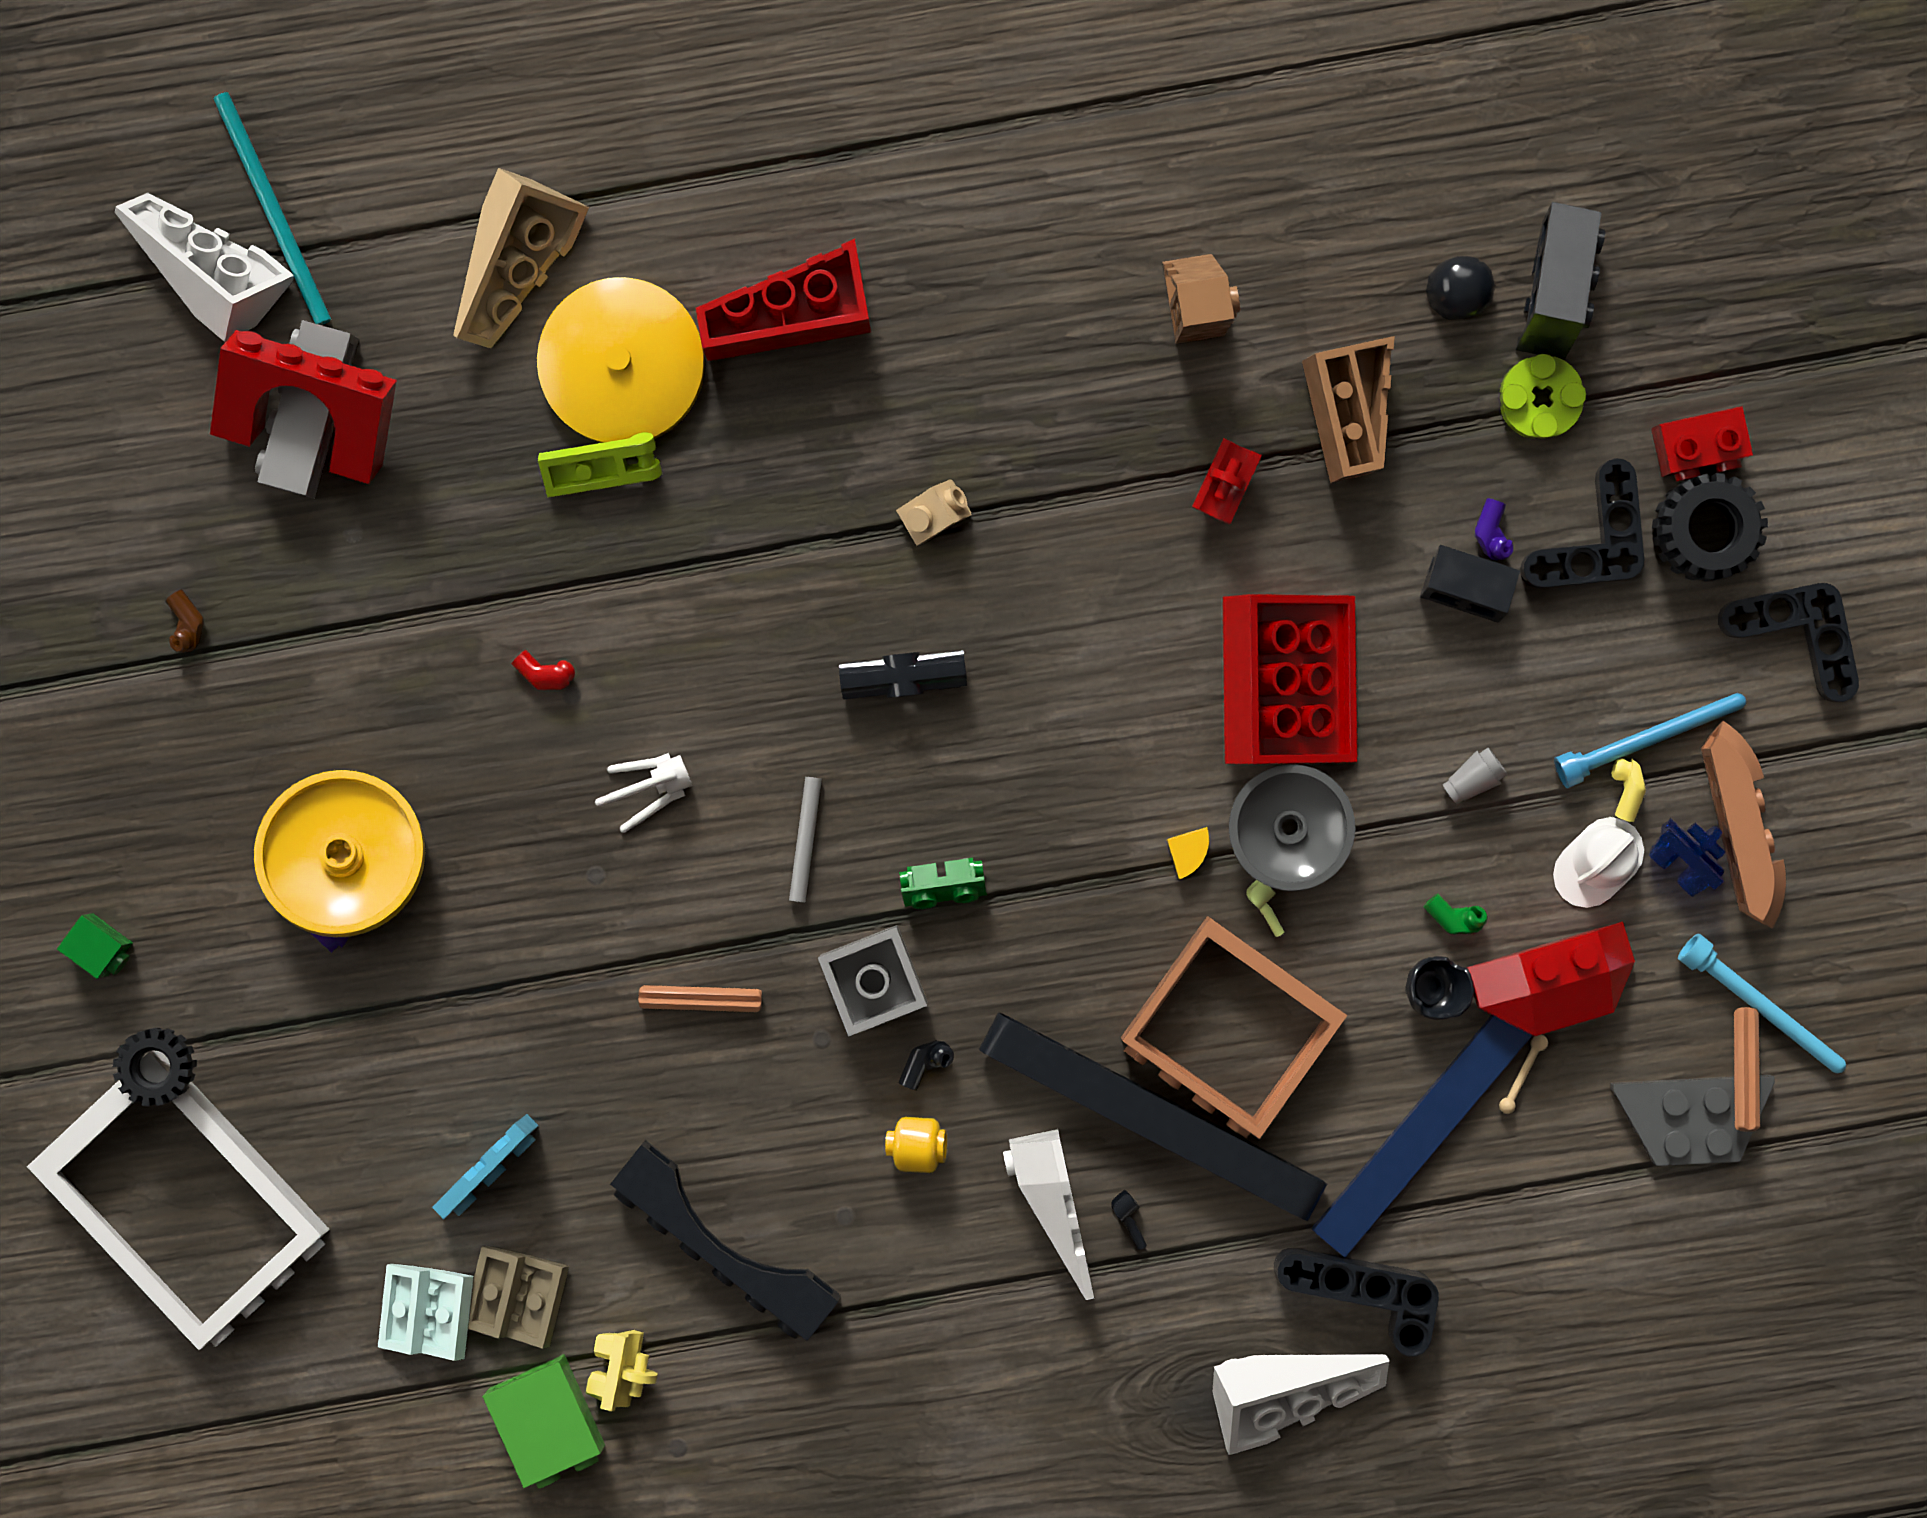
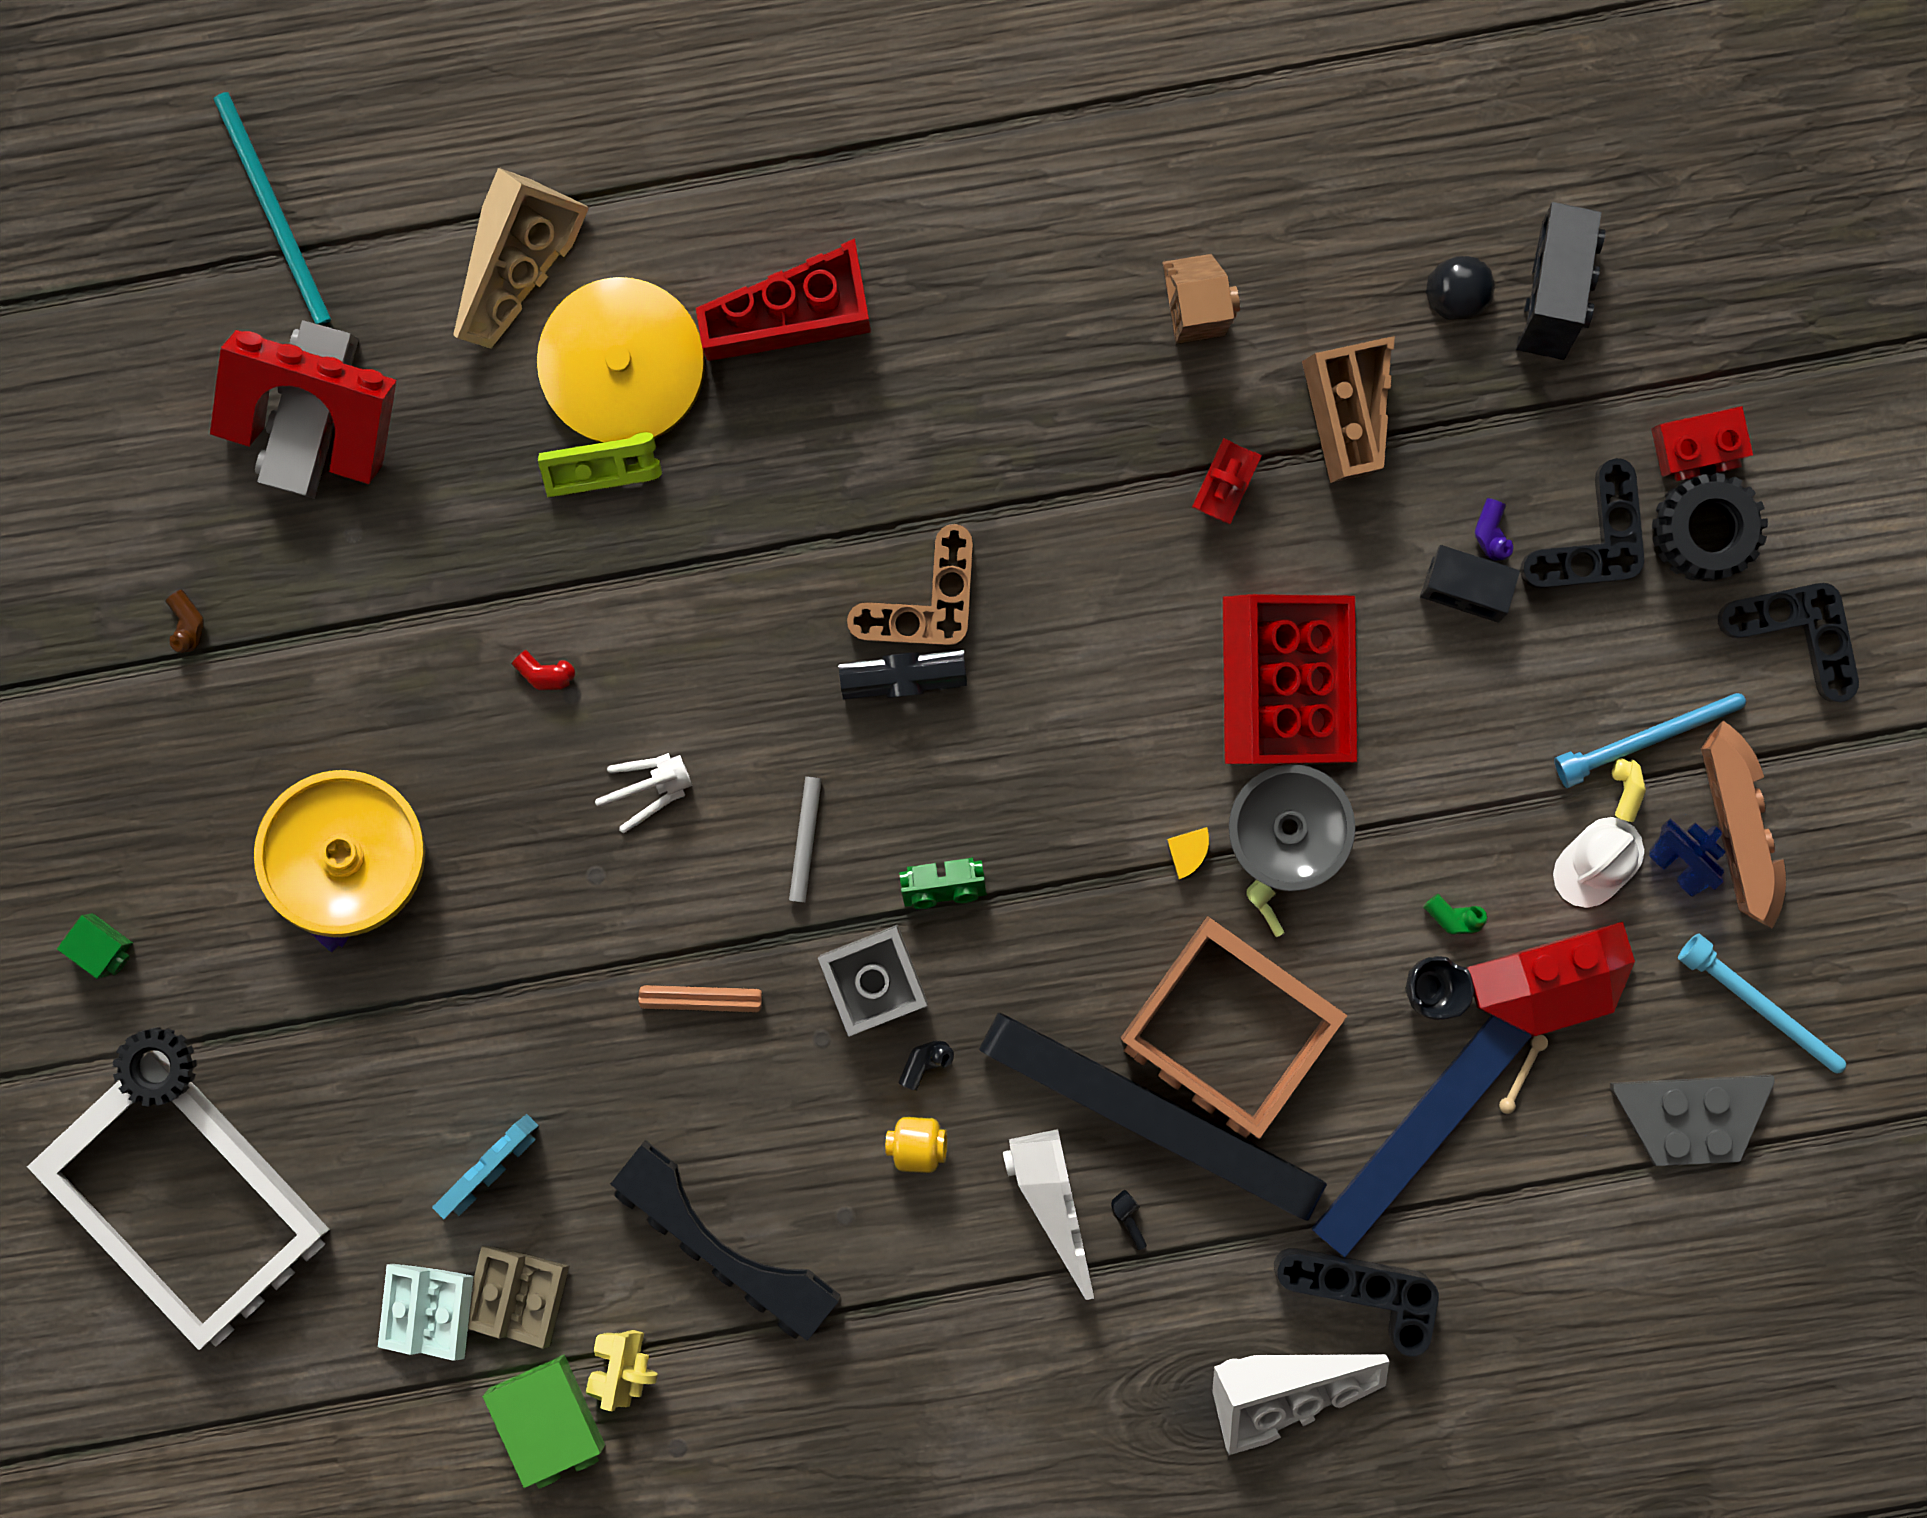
white wedge [115,193,294,342] -> none
tan bracket [896,480,971,546] -> none
light grey cone [1443,748,1508,805] -> none
lime plate [1500,354,1586,439] -> none
nougat axle [1734,1007,1760,1132] -> none
none -> medium nougat beam [847,524,973,646]

